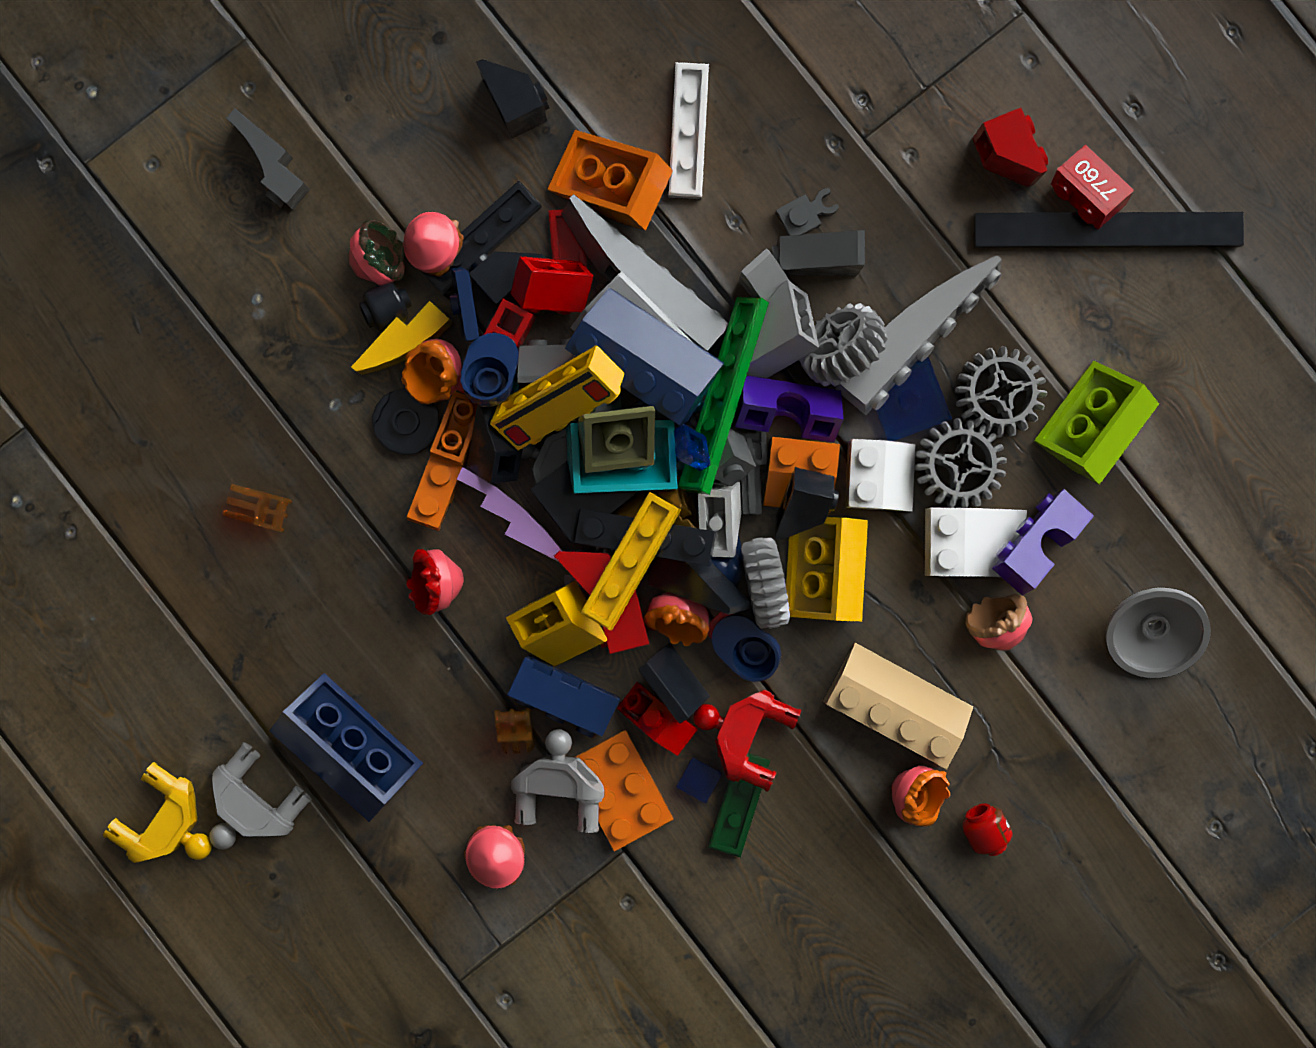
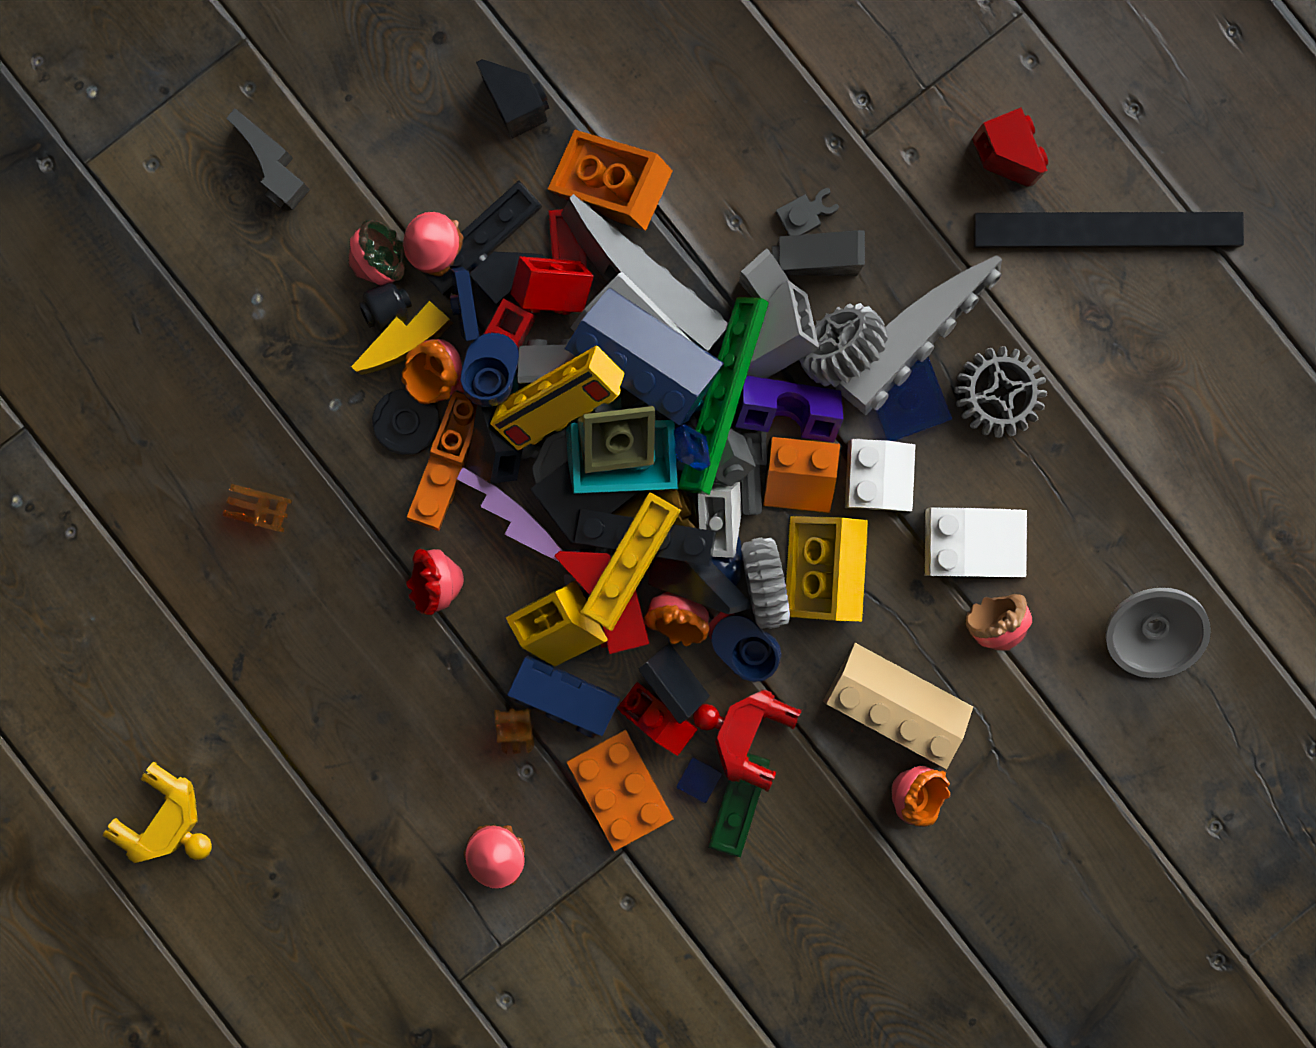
light grey connector [209,742,312,850] -> none
dark blue slope [269,673,423,822] -> none
light grey connector [511,729,604,833] -> none
white tile [668,62,709,199] -> none
black slope [775,467,839,540] -> none
light grey gear [914,418,1007,508] -> none
red head [962,803,1013,856] -> none
arch [992,489,1094,596] -> none
lime slope [1034,361,1159,485] -> none
brick [1050,144,1134,230] -> none

